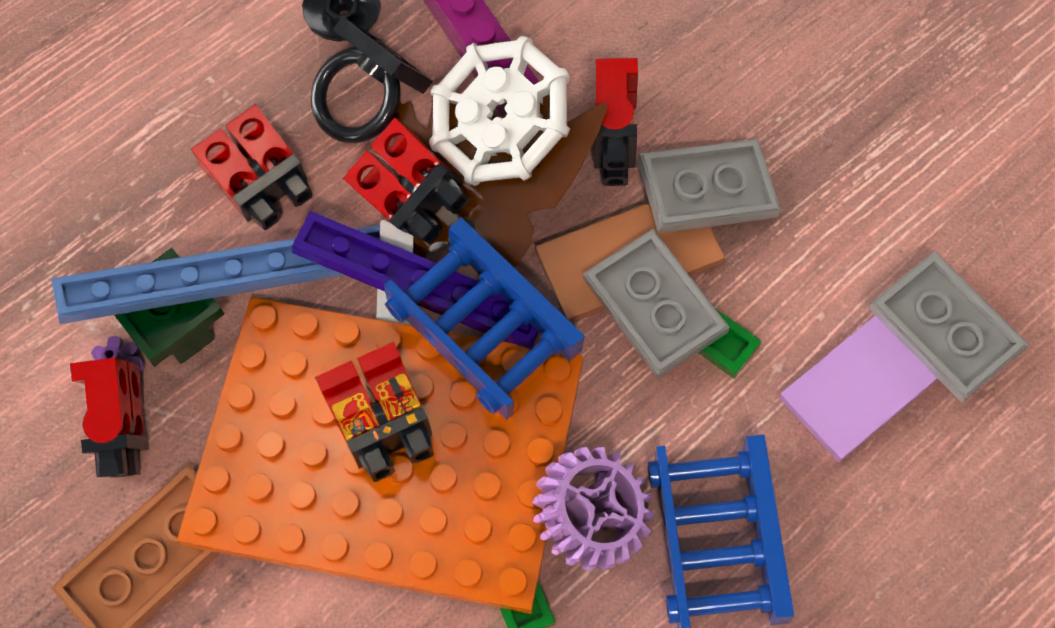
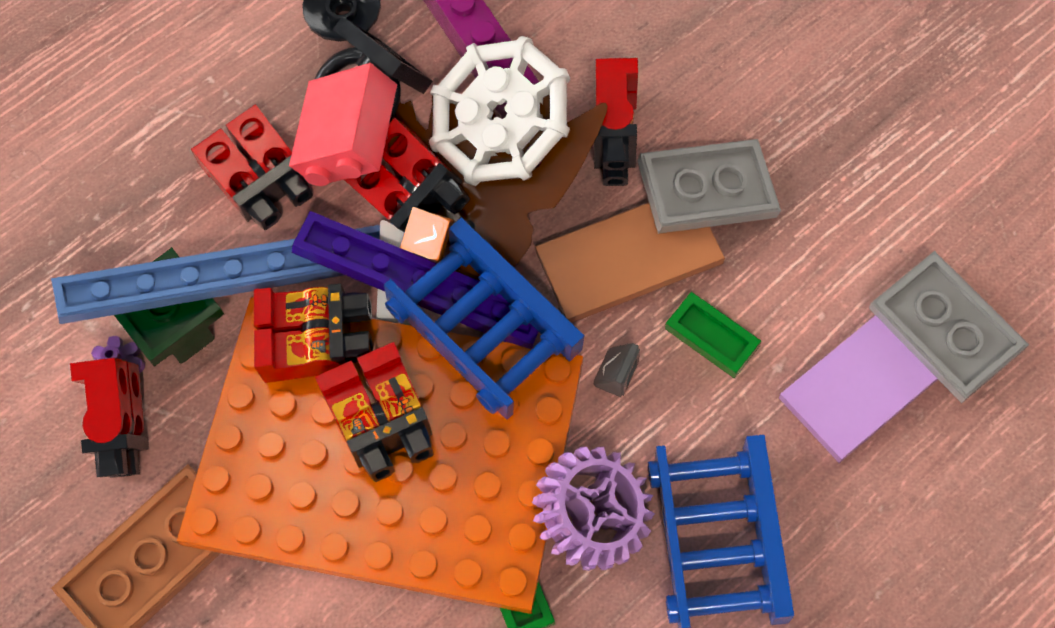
light grey tile [583,229,730,379] -> none
none -> hips [254,283,373,383]
none -> coral brick [289,63,397,186]
none -> slope [400,207,454,262]
none -> dark grey slope [594,343,640,397]

